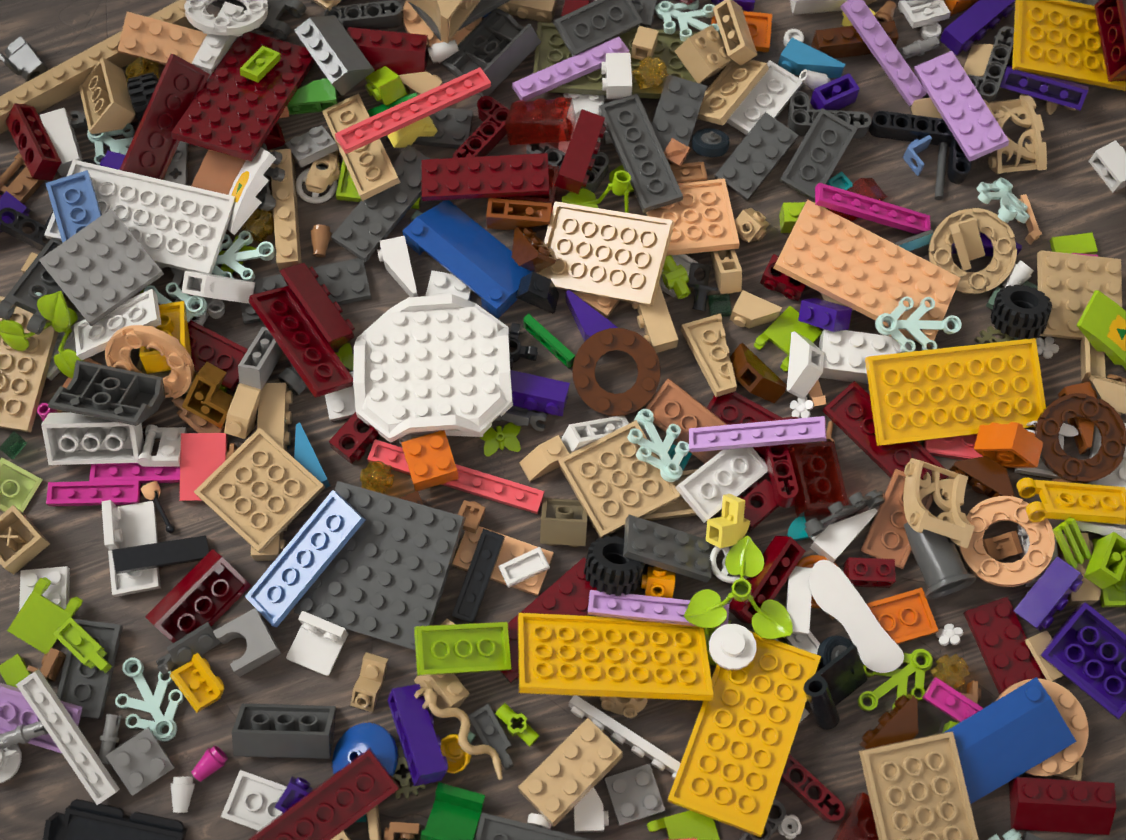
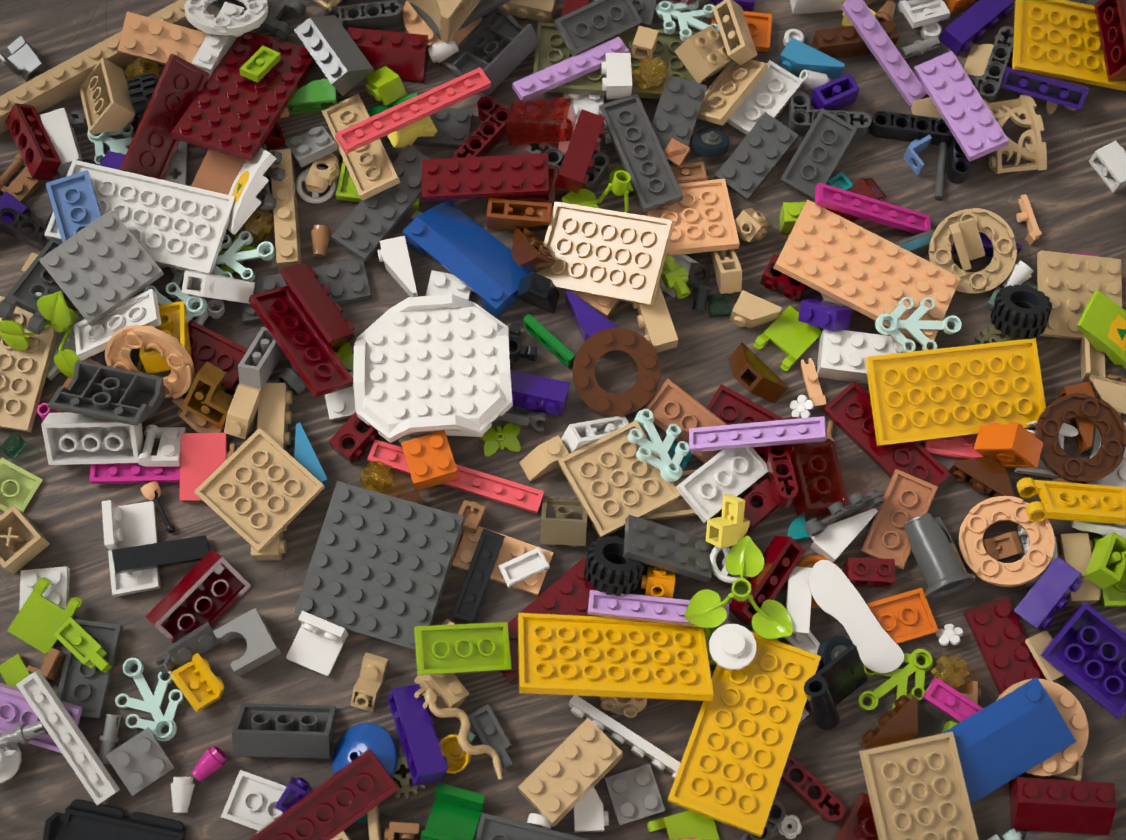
dark pink plate [46,480,141,506] -> none
plate [245,490,365,627] -> none
tan slope [399,71,443,96] -> none
lime axle [495,703,540,747] -> none
tan wing [681,313,737,397] -> none
white slope [787,331,824,399] -> none
tan fence [903,458,975,548] -> none
light aqua plant [977,177,1030,223] -> none
white plant [1036,337,1059,359] -> none
lime tile [1049,233,1098,255] -> none
lime tile [1052,517,1092,568] -> none

